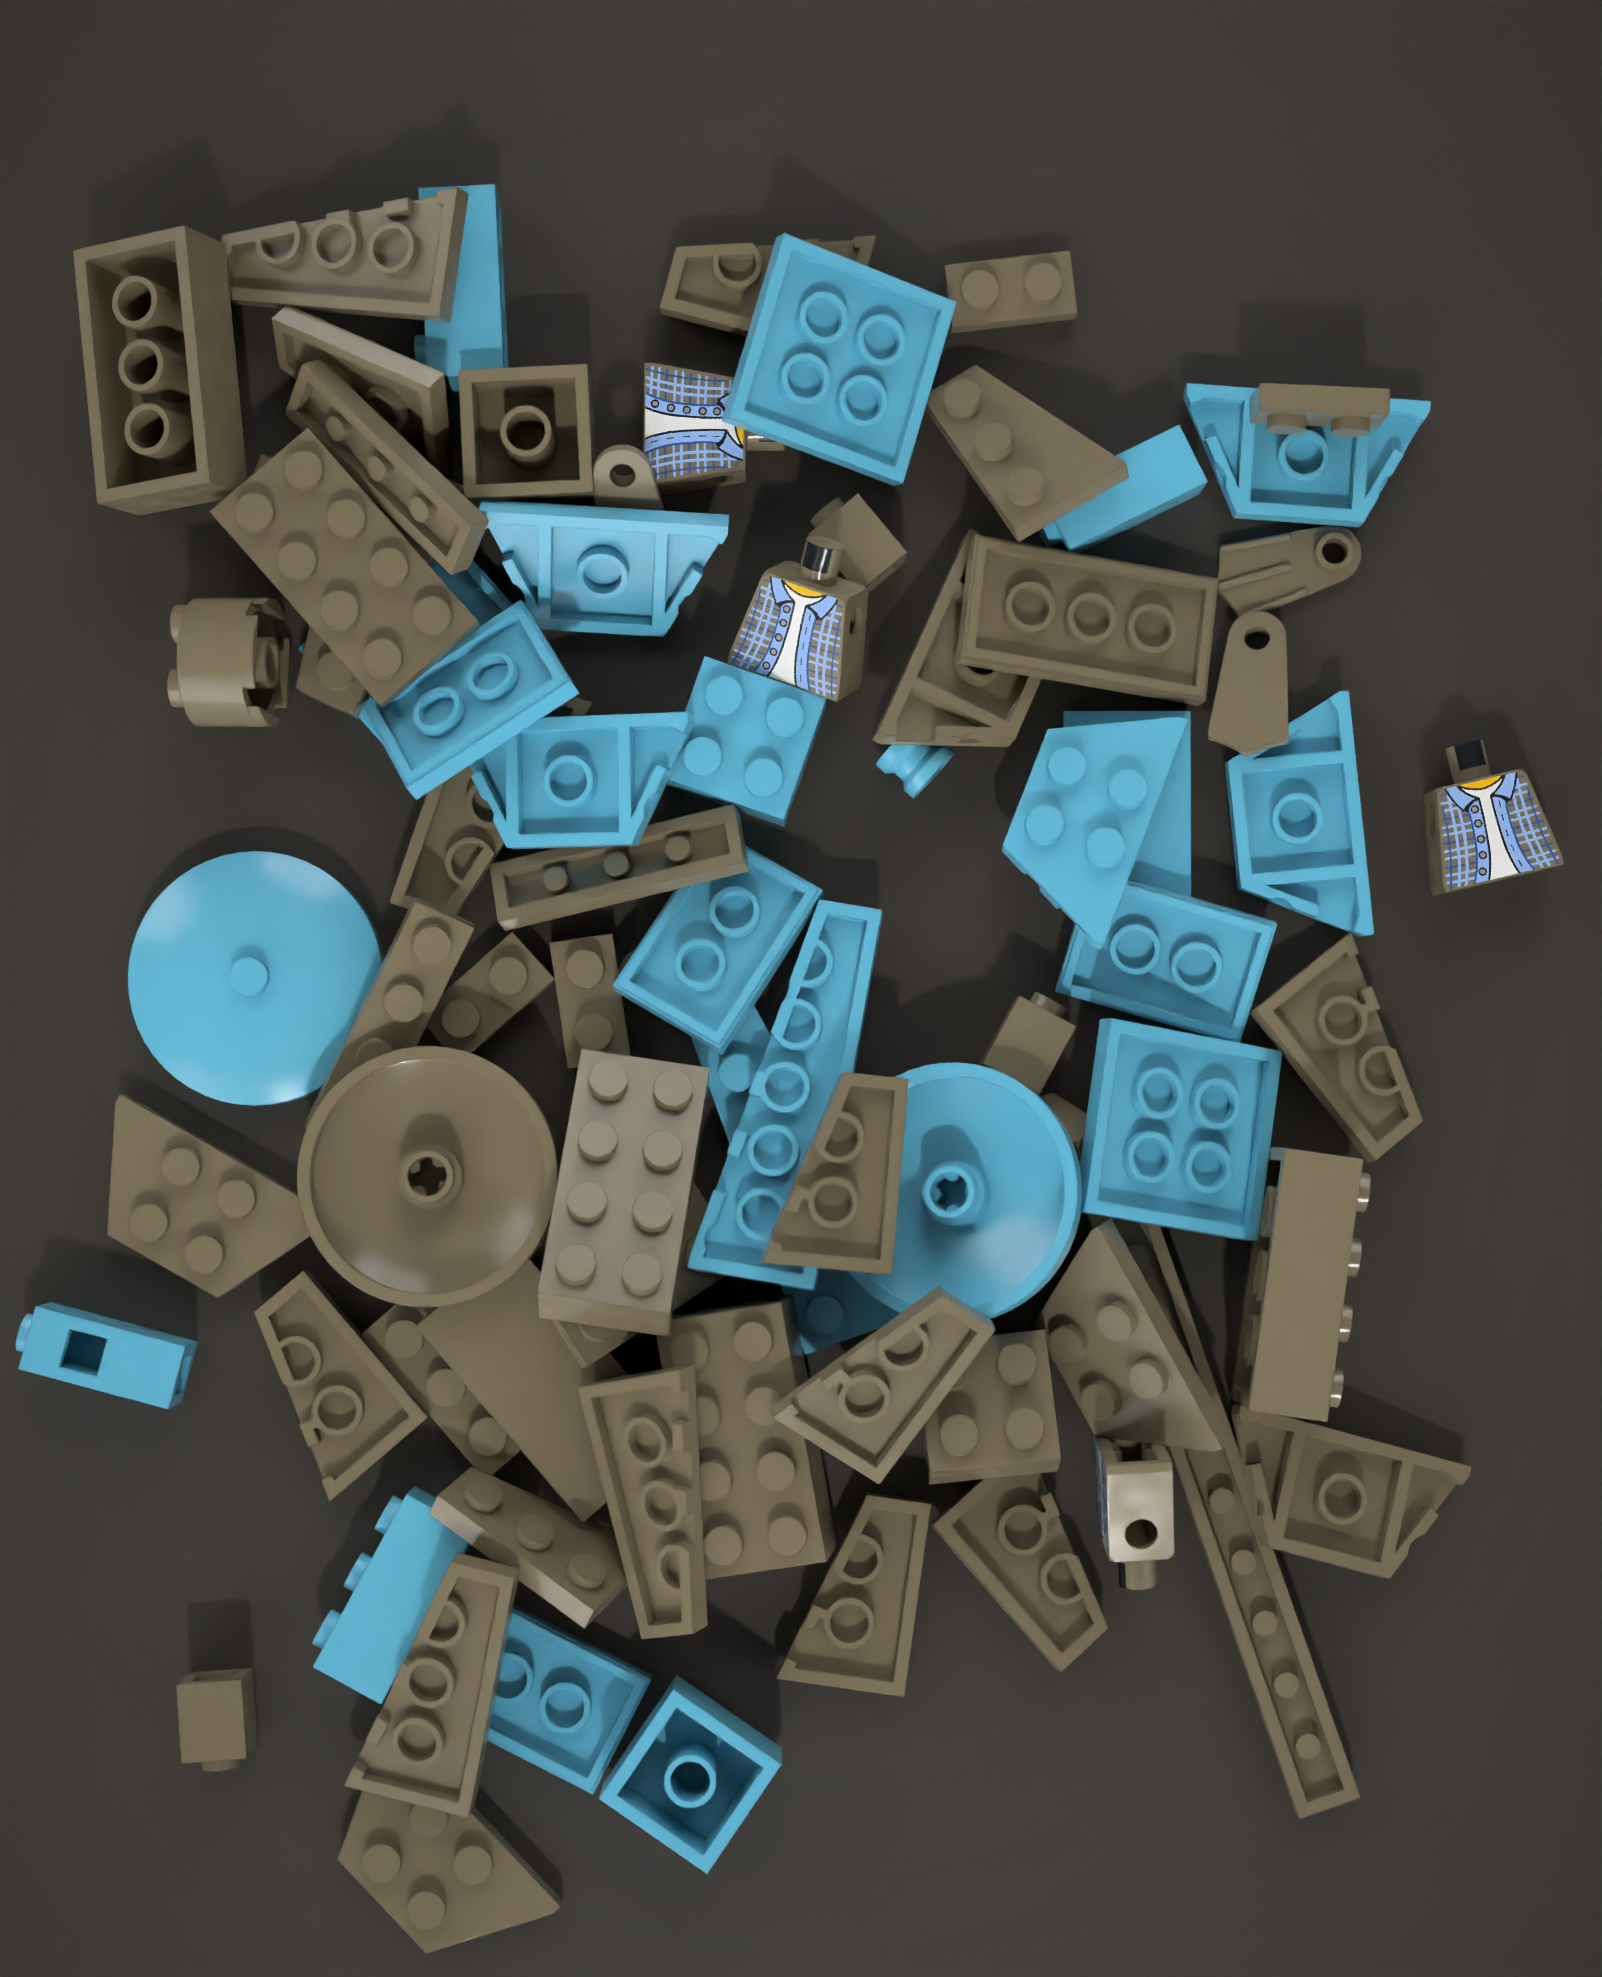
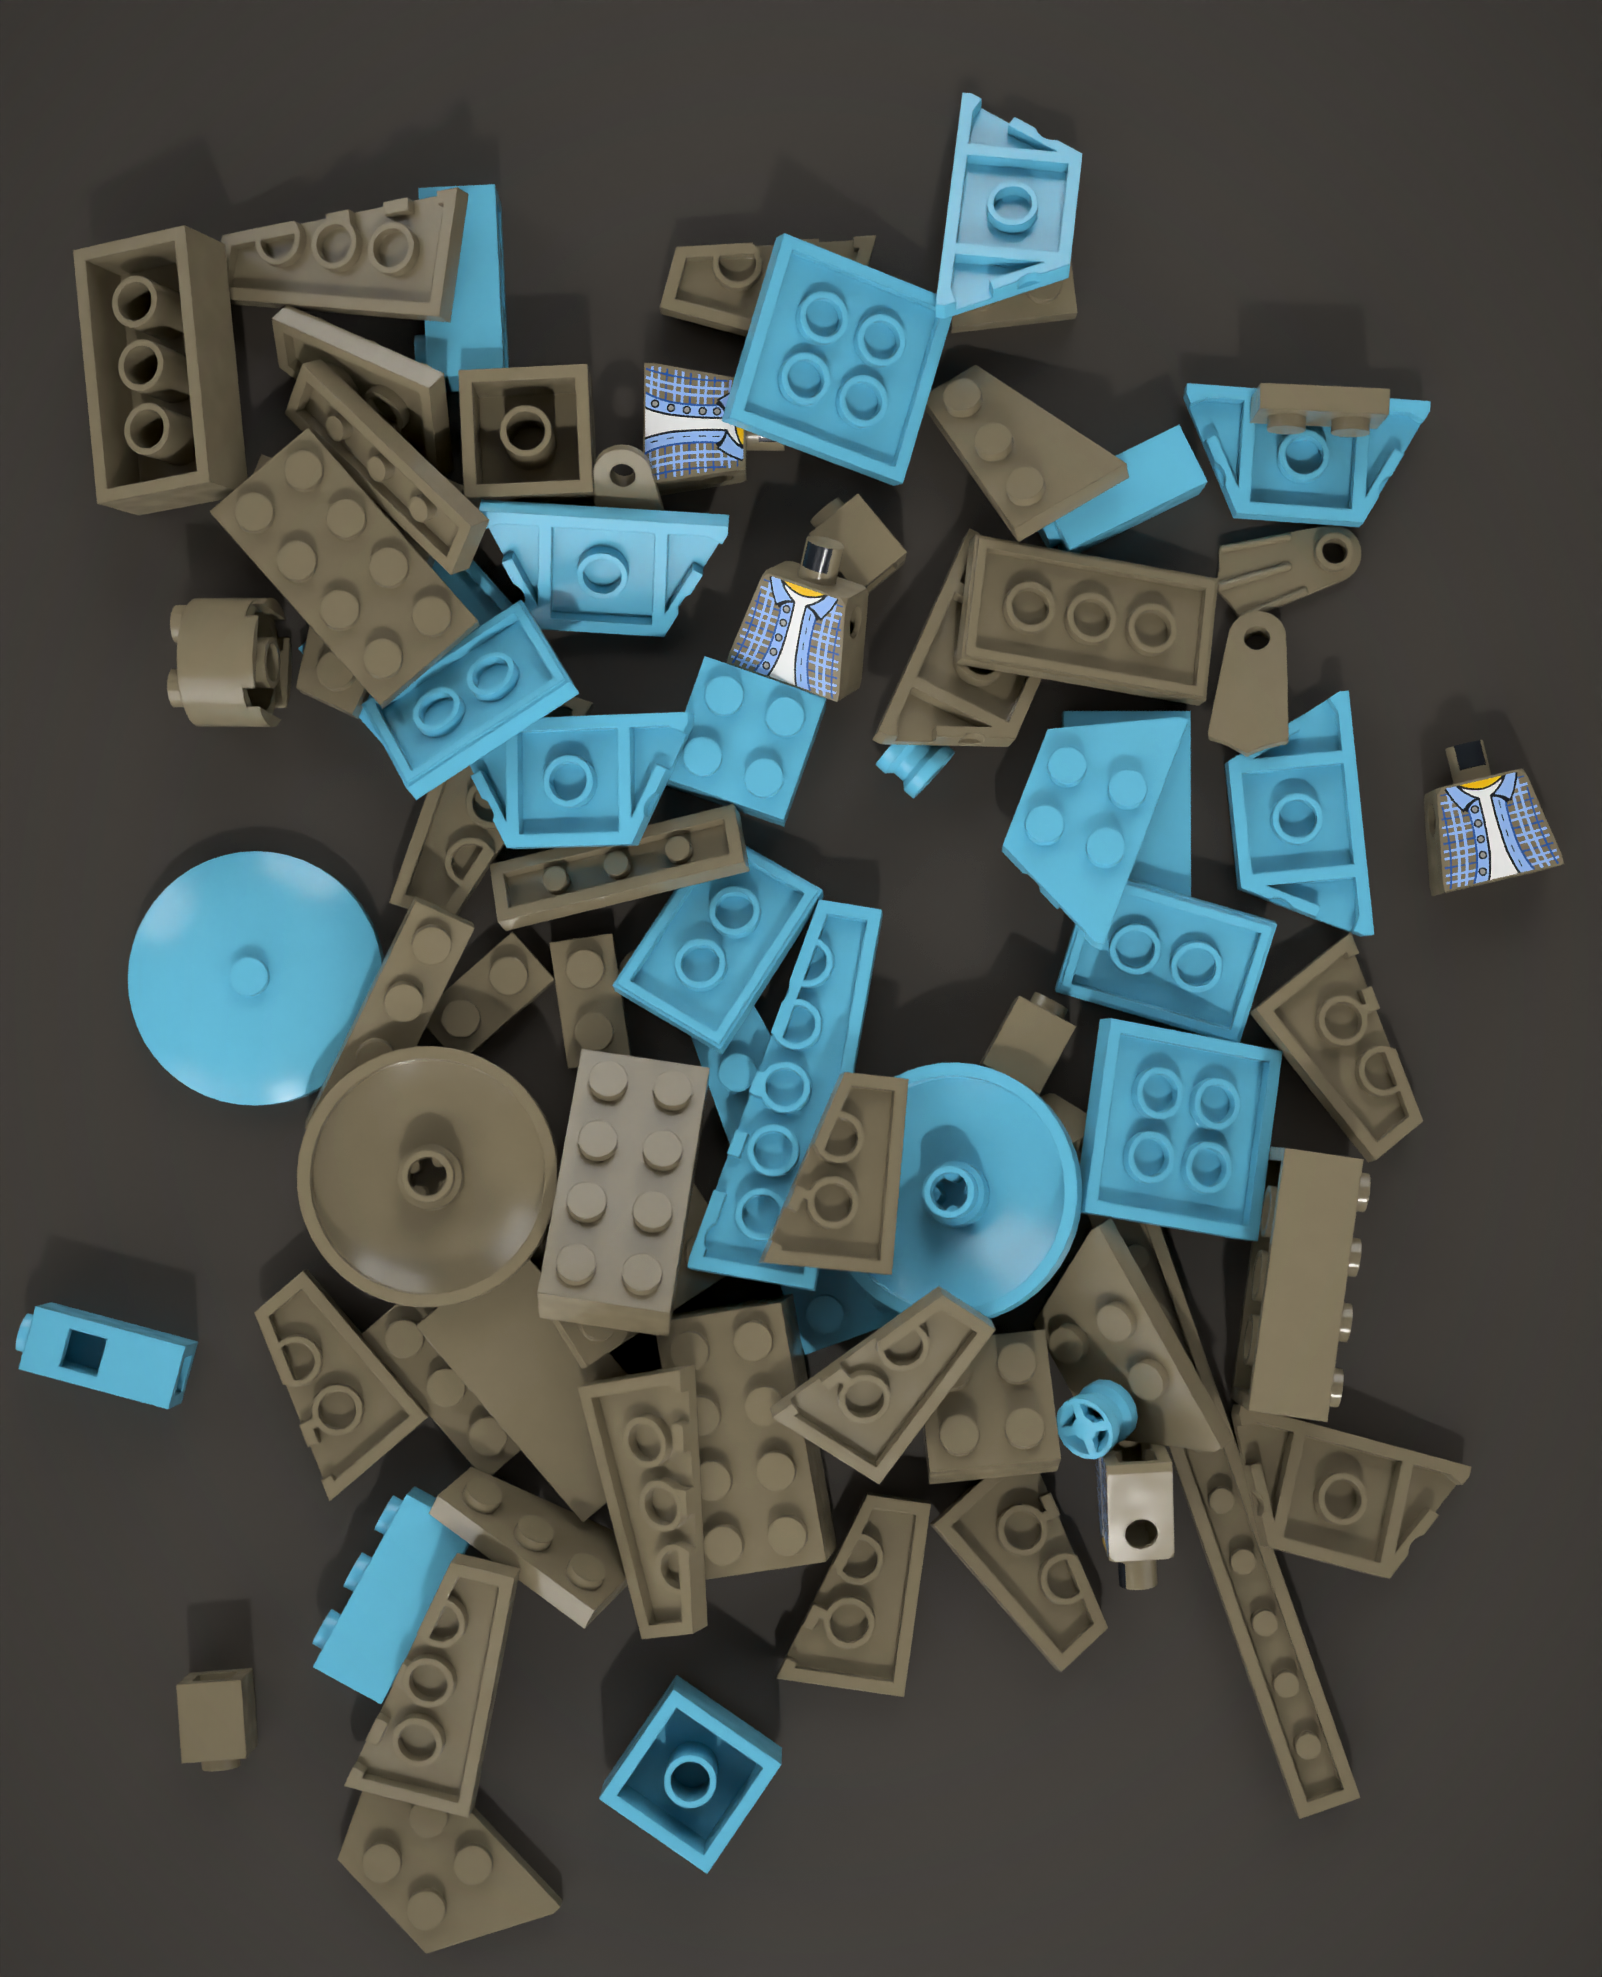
dark tan wing [107,1094,310,1298] -> none
medium azure tile [487,1604,652,1795] -> none
none -> medium azure wing [935,93,1082,319]
none -> medium azure wheel [1056,1379,1138,1459]

